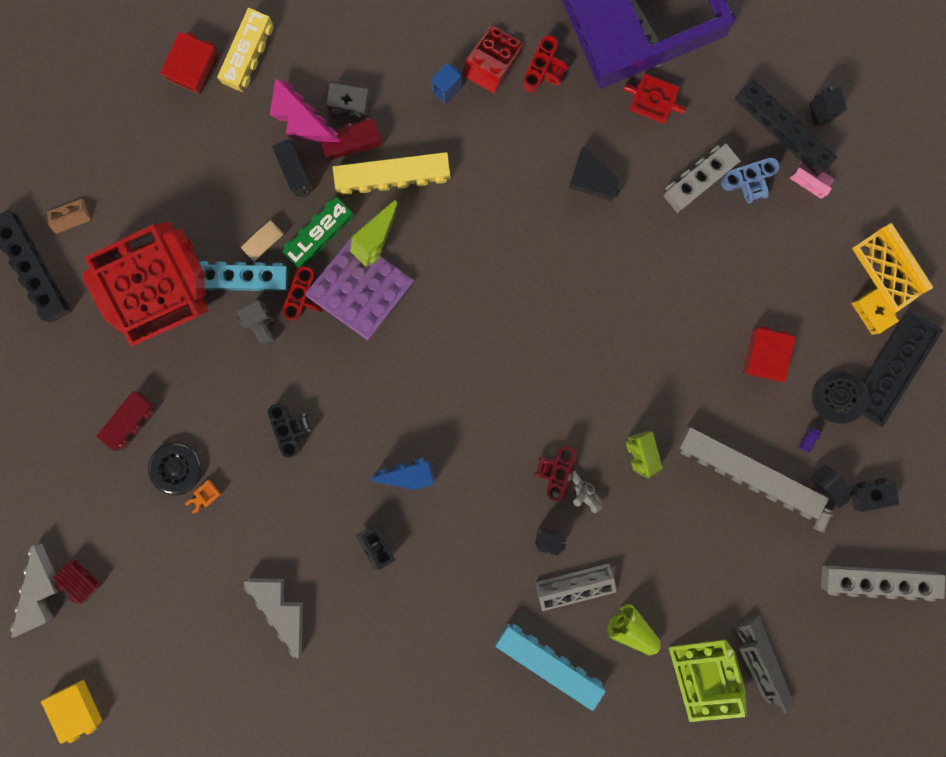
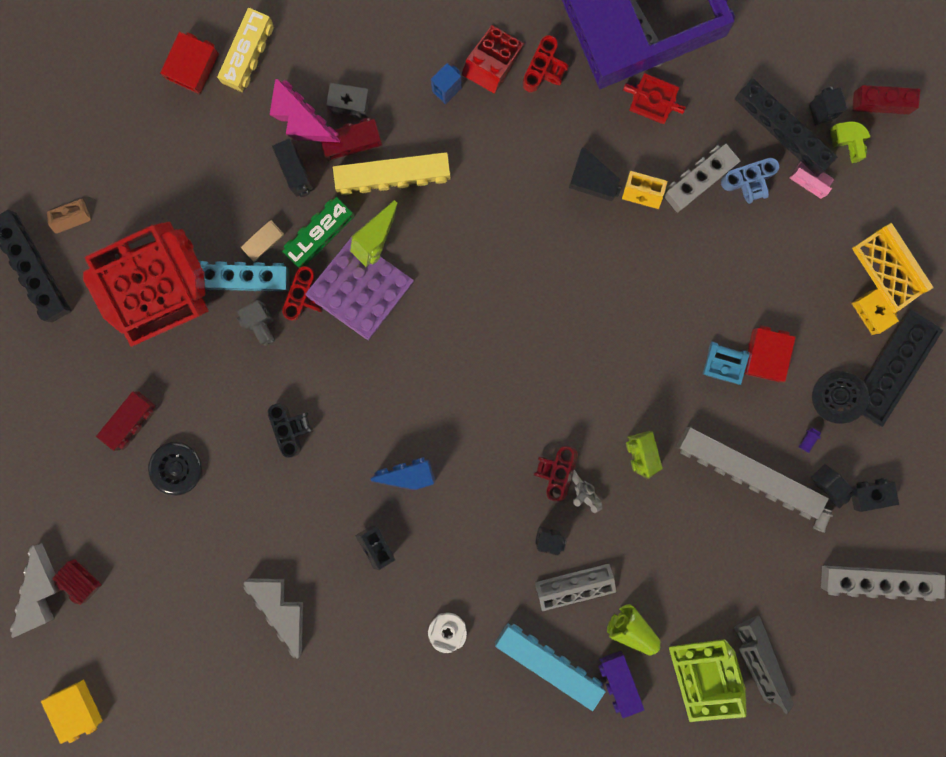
orange plate [185,480,222,514] -> none
none -> white plate [428,613,467,653]
none -> dark purple brick [599,651,644,718]
none -> yellow brick [622,171,668,209]
none -> dark azure plate [702,342,749,385]
none -> lime brick [830,122,870,163]
none -> dark red brick [853,85,920,114]

